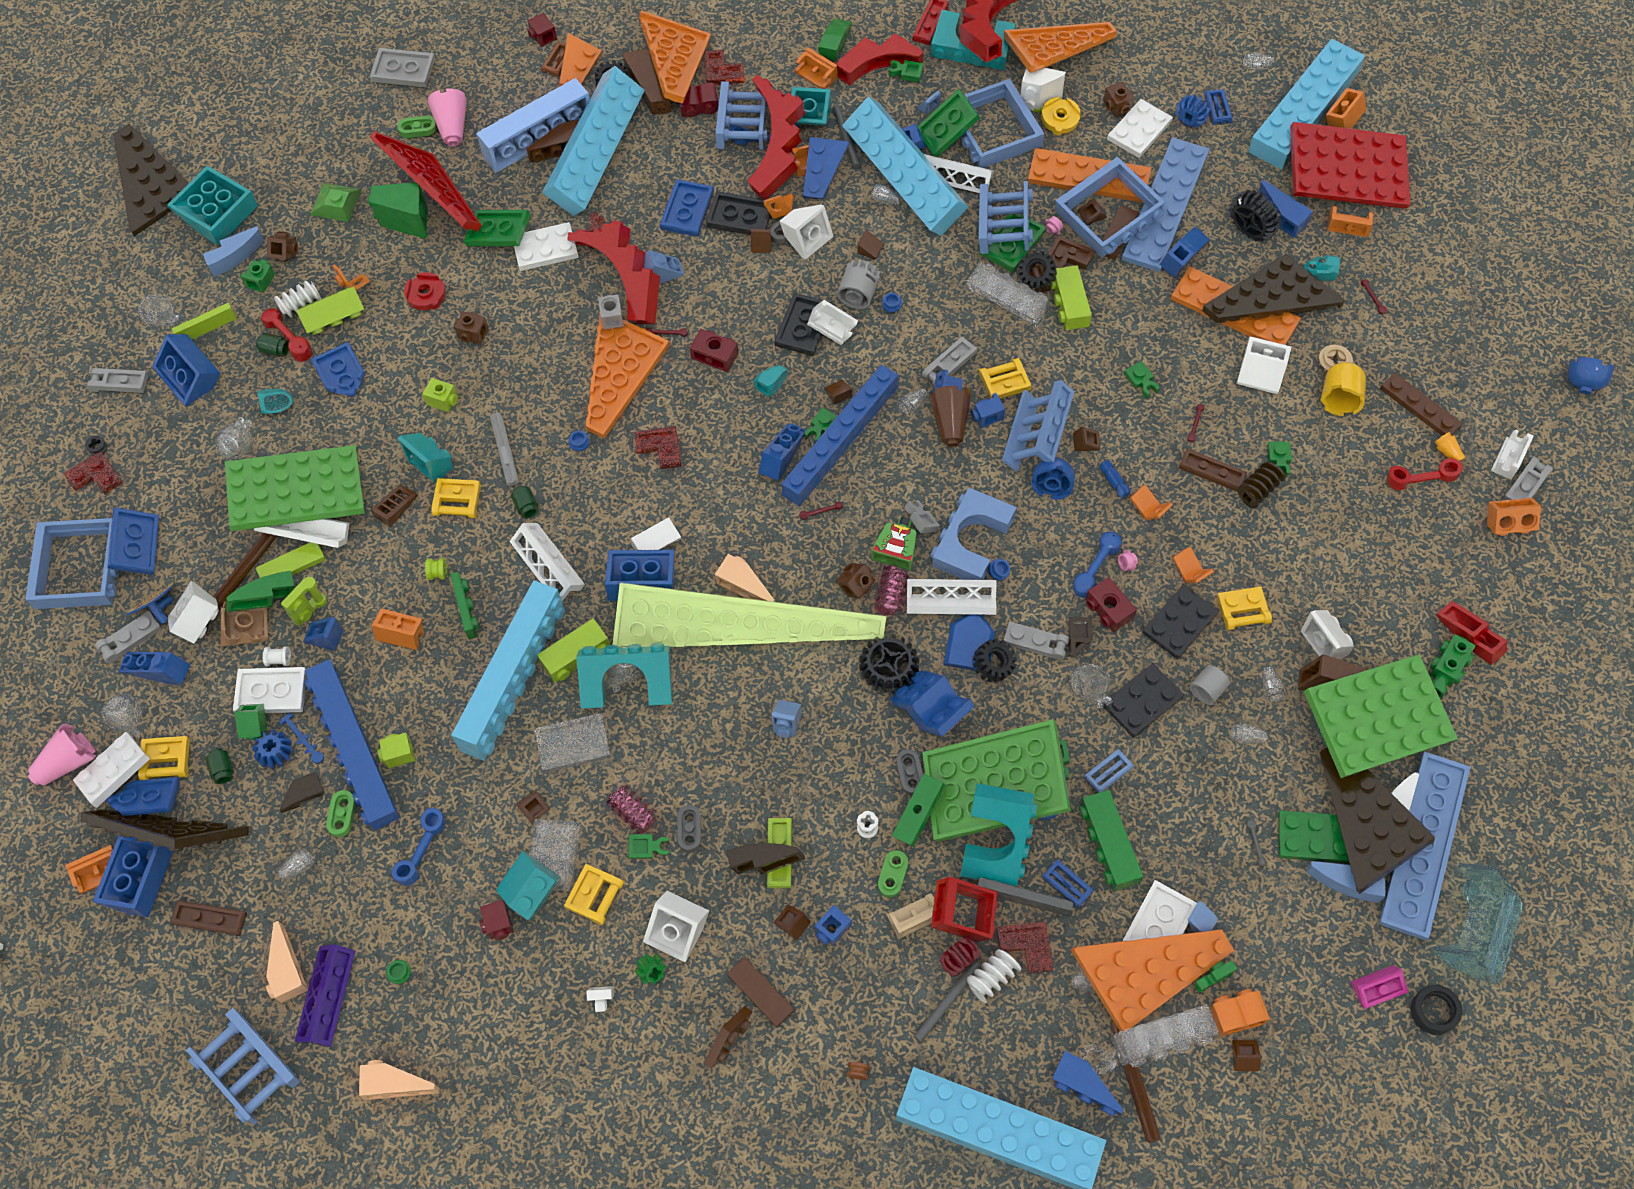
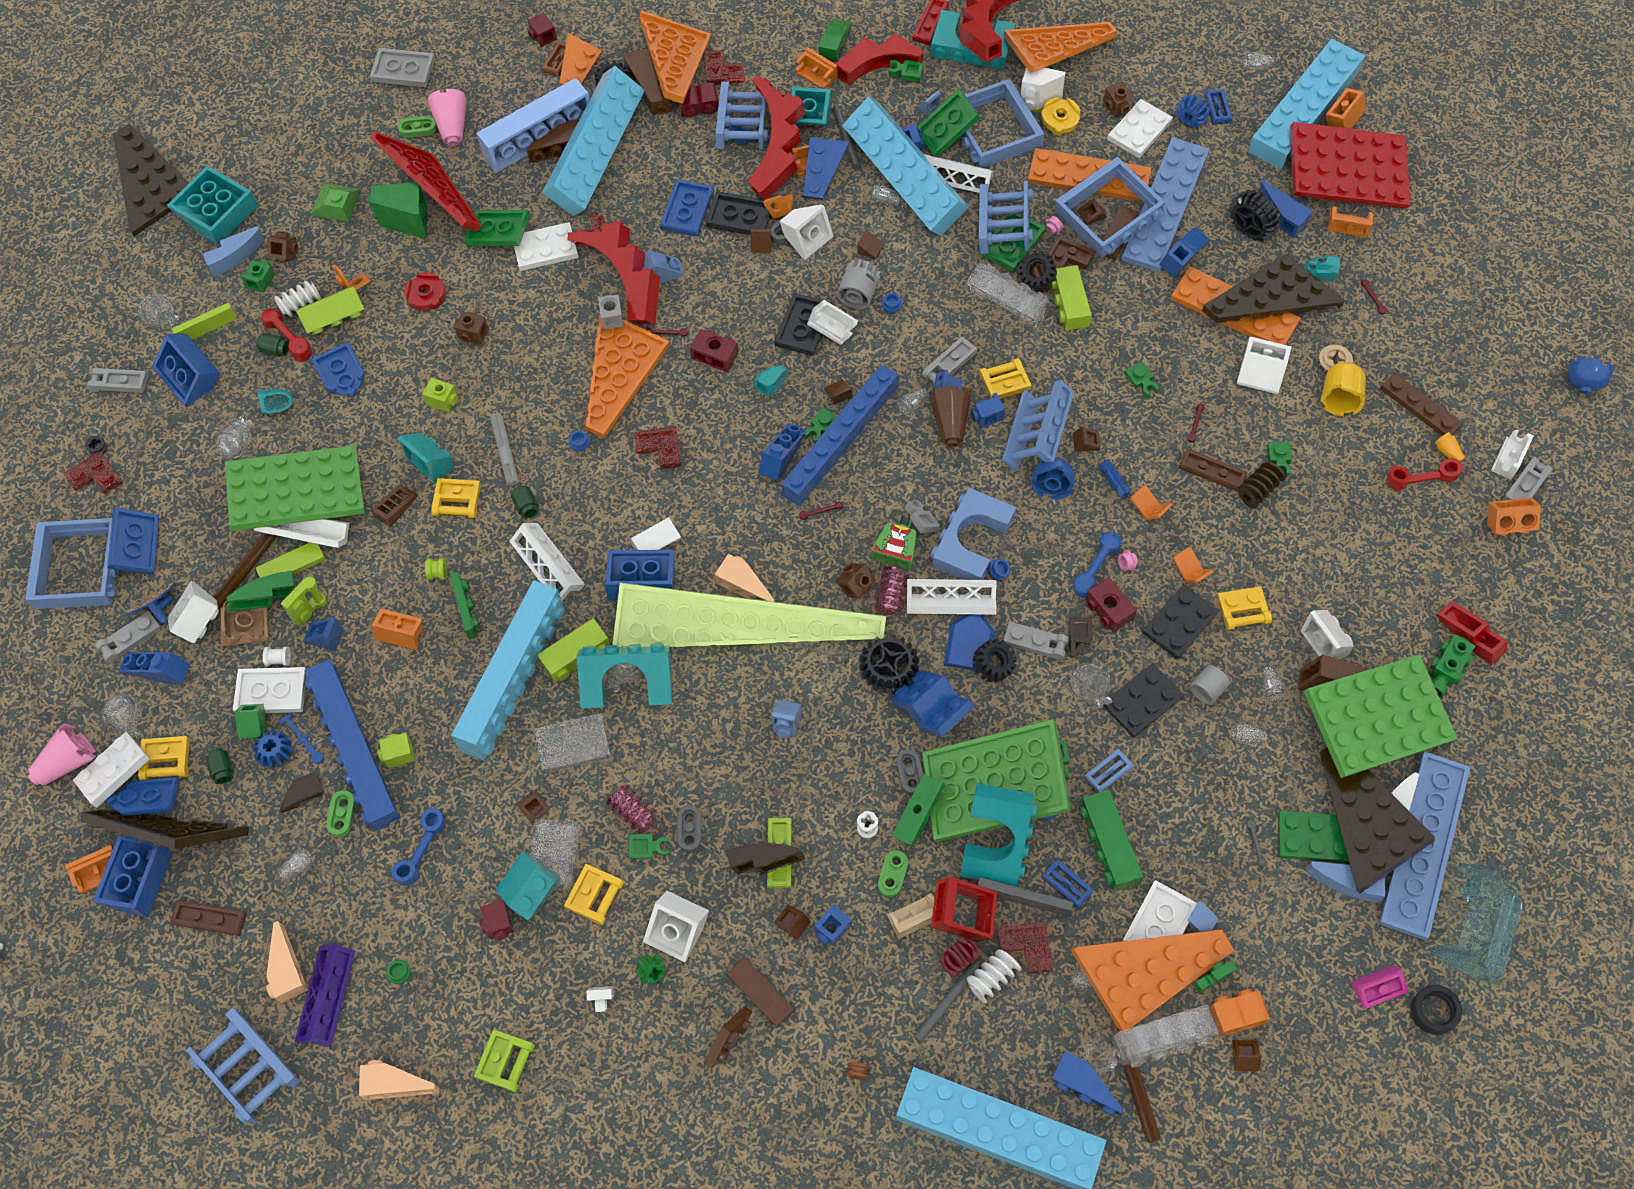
none -> lime plate [474,1029,535,1093]

